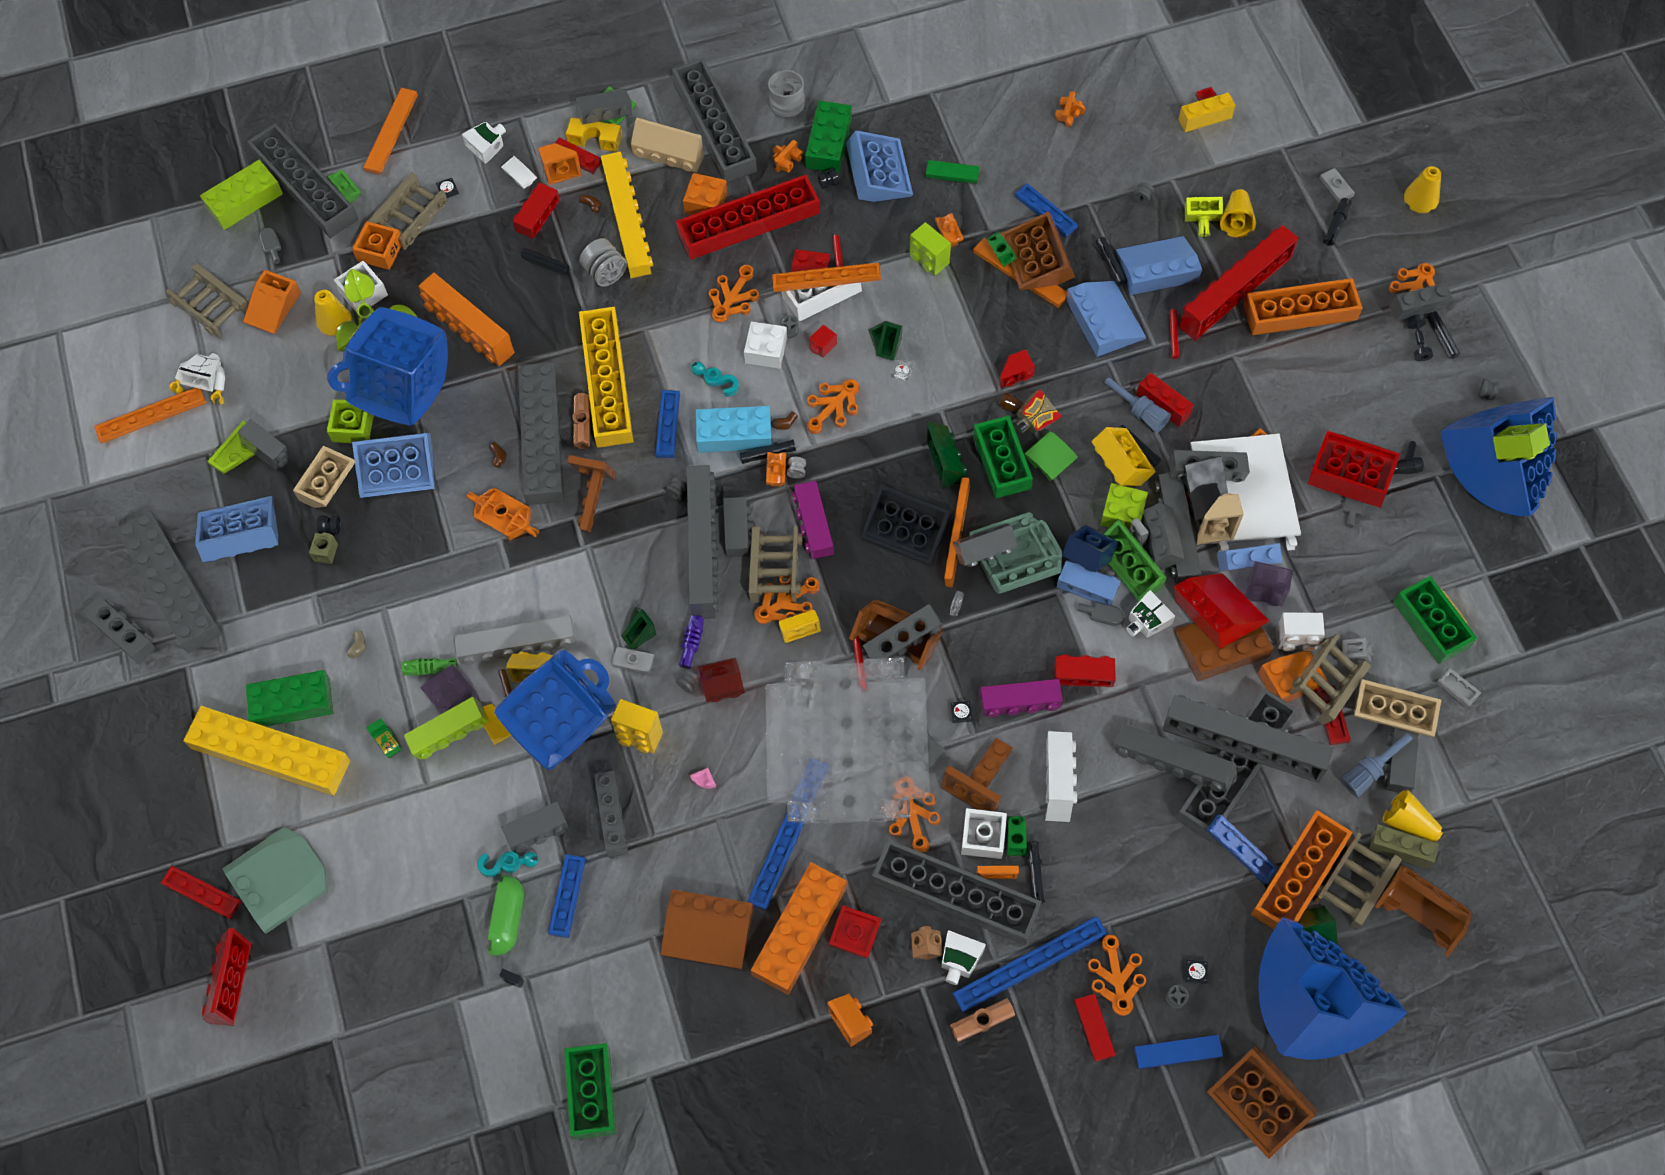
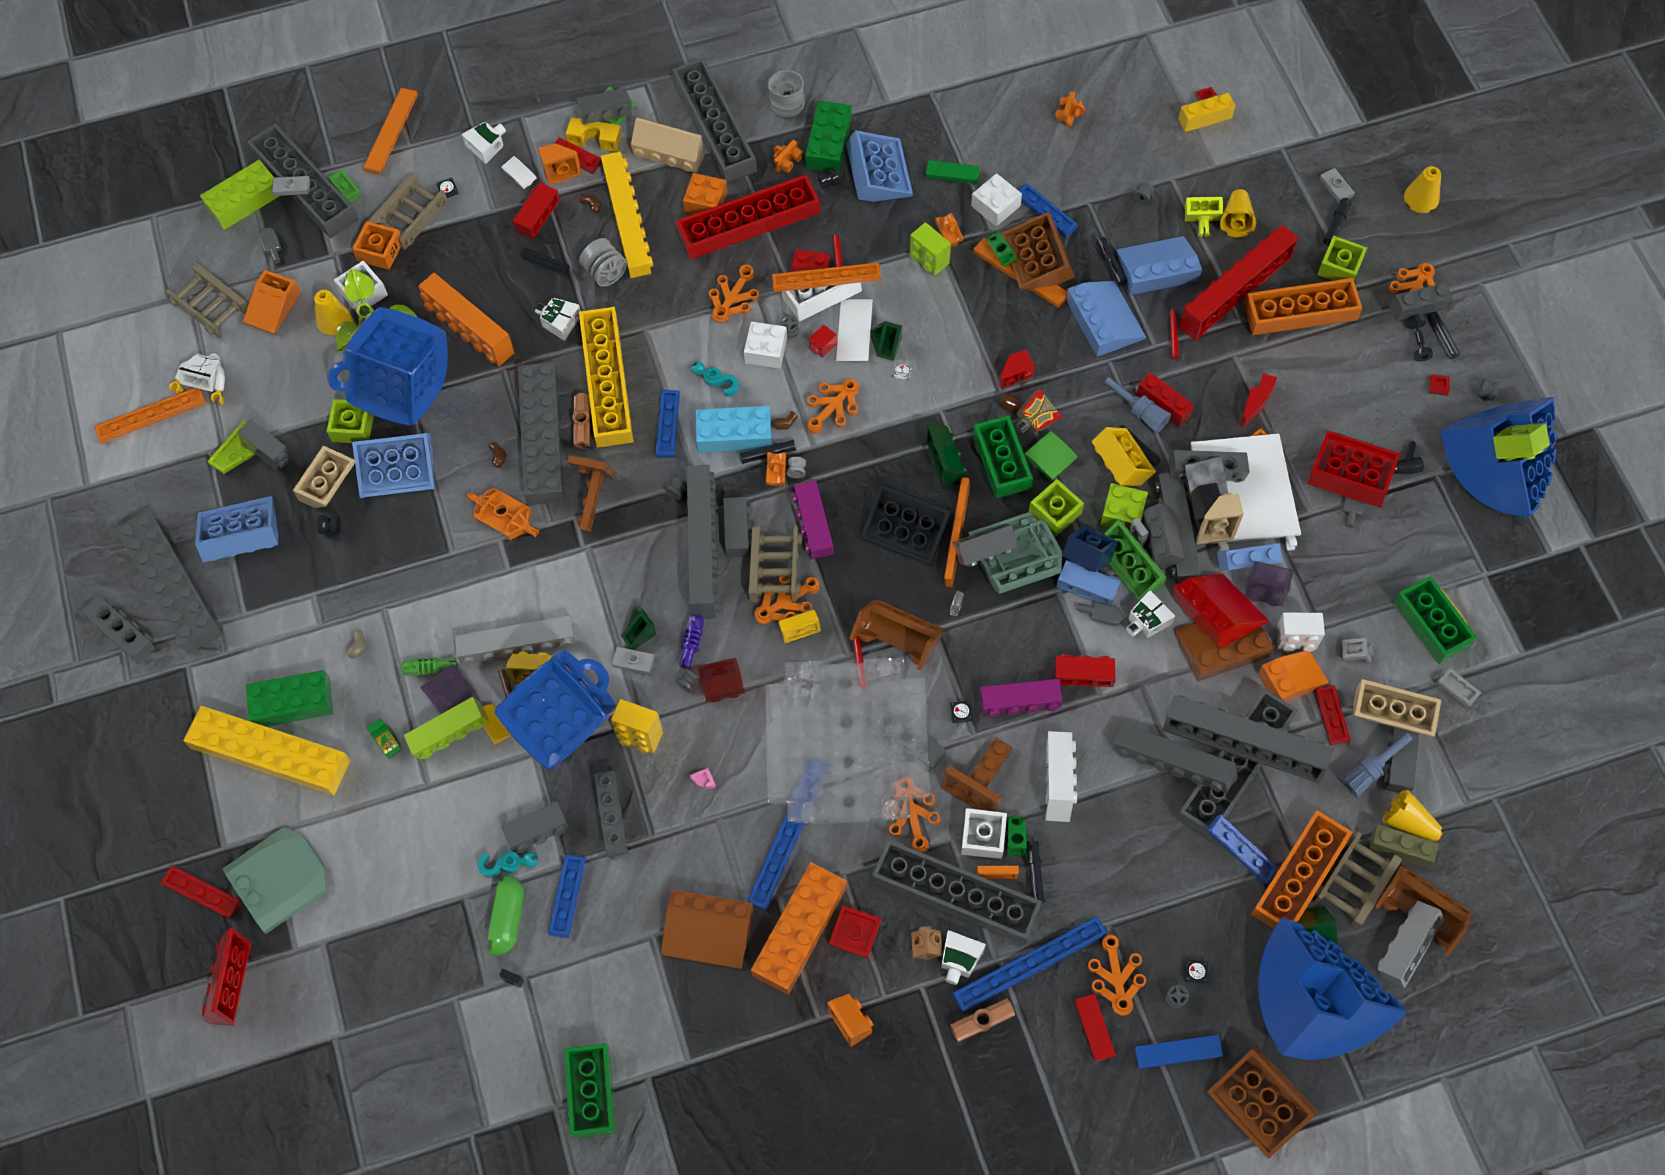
olive brick [309,533,338,564] -> none
dark grey brick [863,604,943,667] -> none
dark tan fence [1288,634,1371,725] -> none
none -> light grey plate [272,176,310,196]
none -> white torso [535,298,581,341]
none -> white sticker [836,299,873,361]
none -> white brick [971,173,1022,227]
none -> lime brick [1029,479,1084,537]
none -> red slope [1240,373,1277,427]
none -> lime brick [1317,235,1367,281]
none -> light grey brick [1377,900,1444,989]
none -> red tile [1429,375,1450,396]

